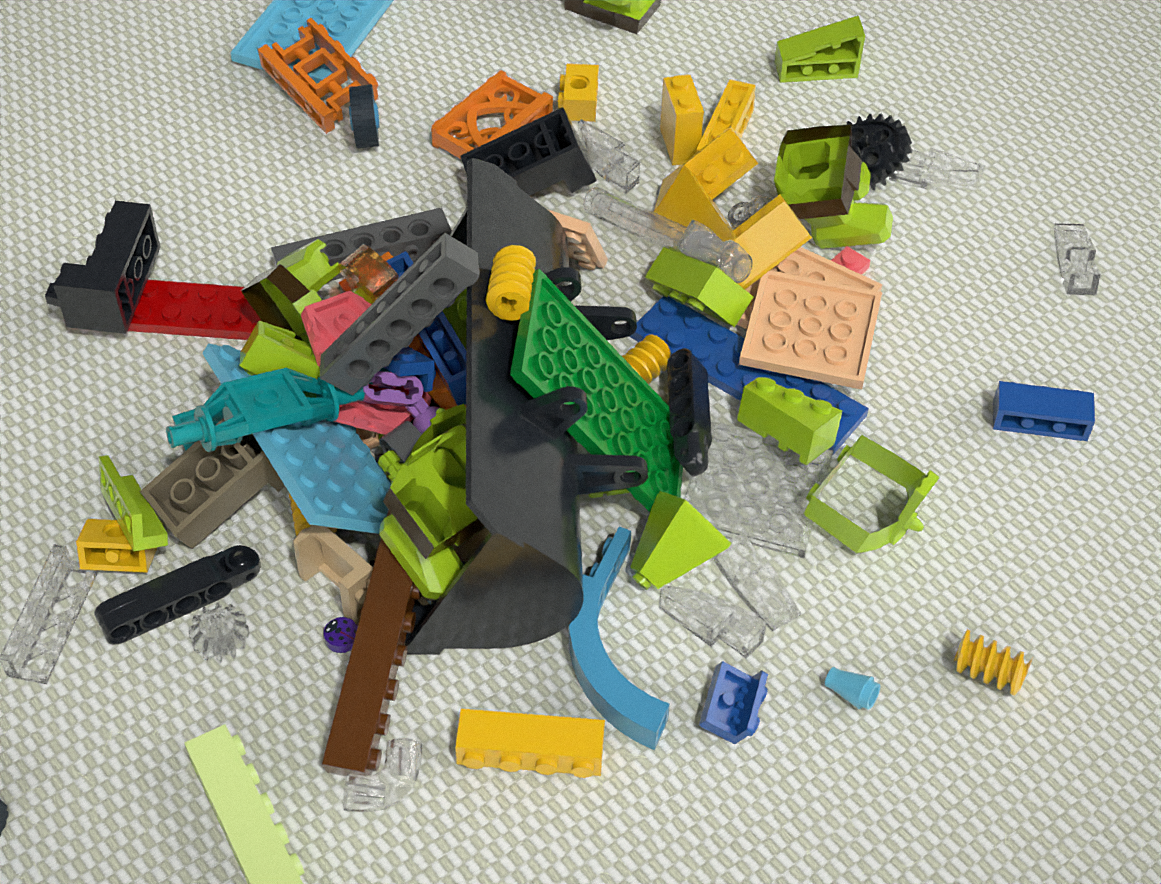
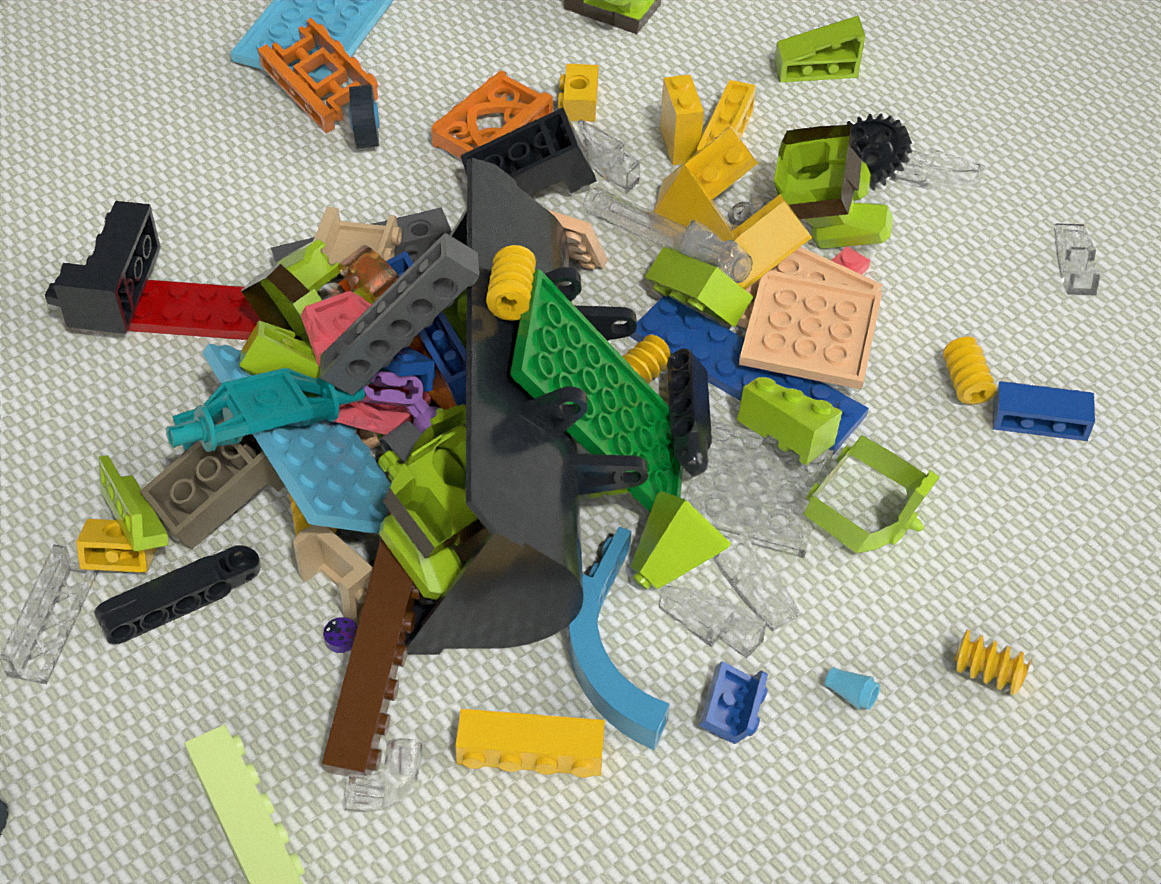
clear gear [188,601,250,663] -> none
none -> tan panel [313,207,402,278]
none -> yellow piece [943,336,997,405]

